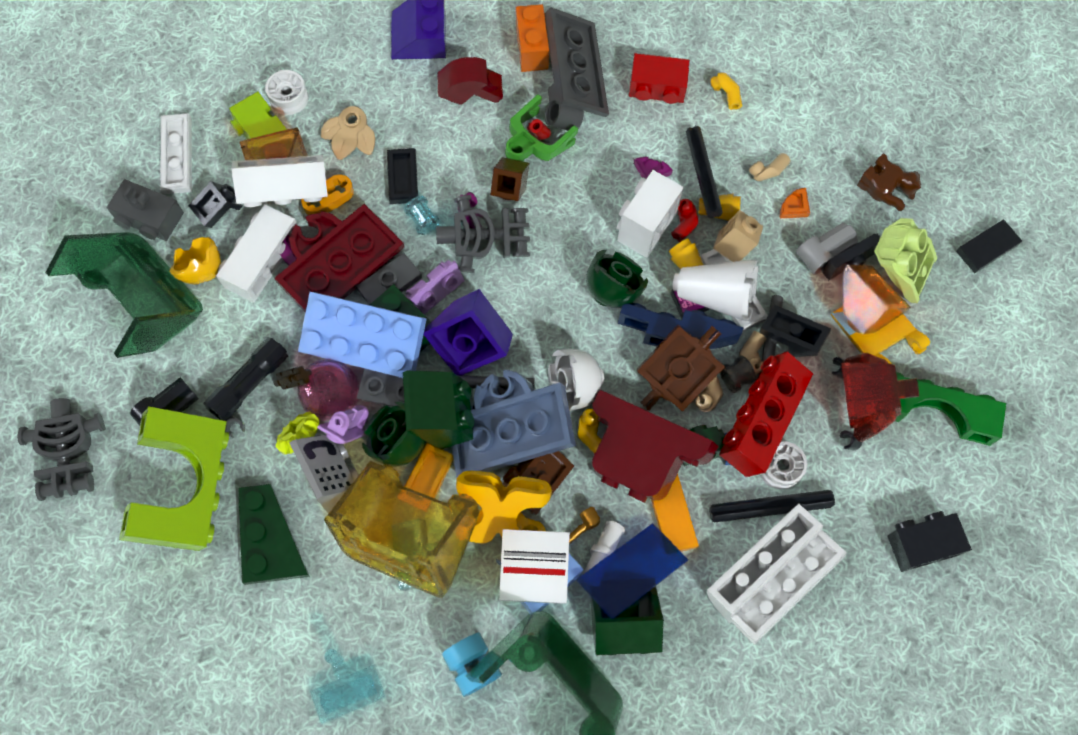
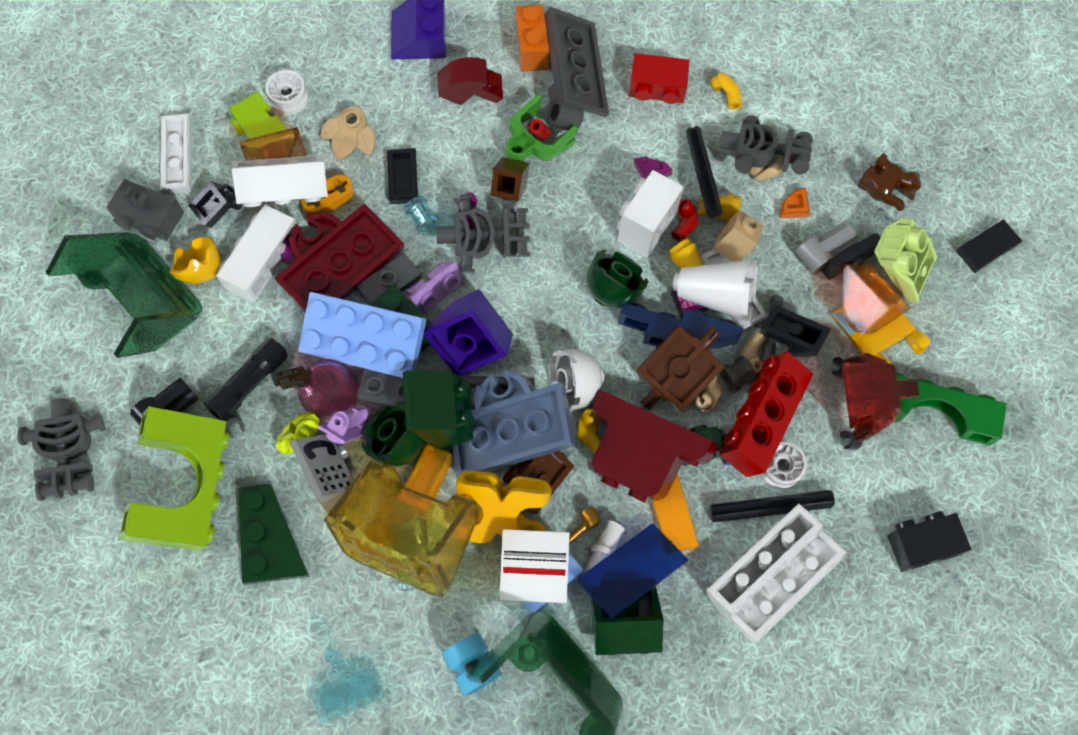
none -> dark grey piece [719,115,813,174]

